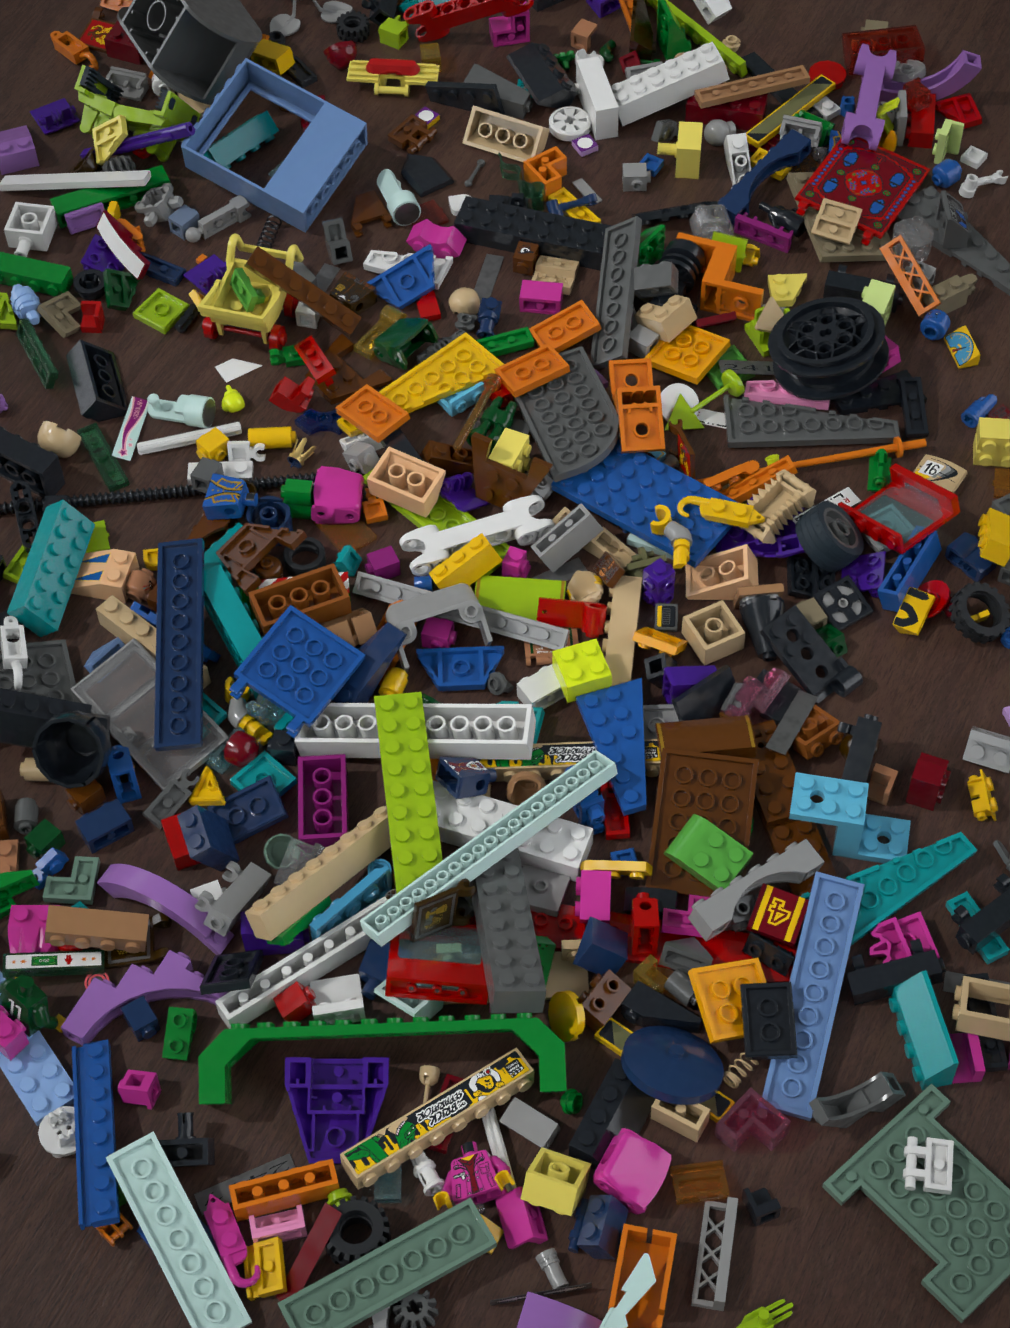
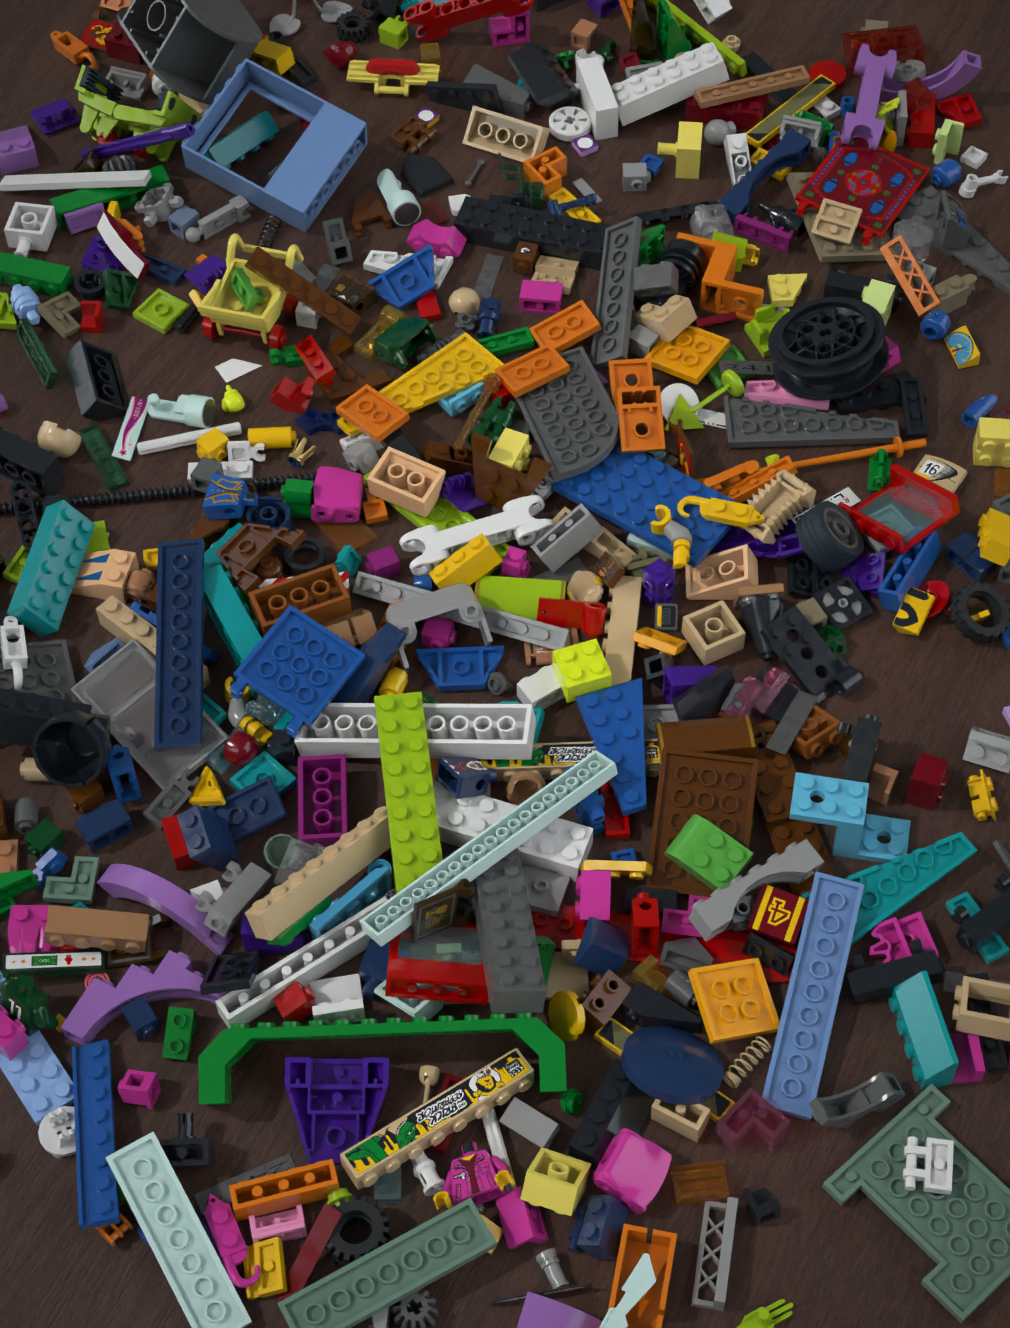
light yellow wing [92,115,128,165] -> none
dark grey hinge [651,119,679,142] -> none
black tile [740,982,798,1060] -> none
tan piece [755,297,784,333] -> none

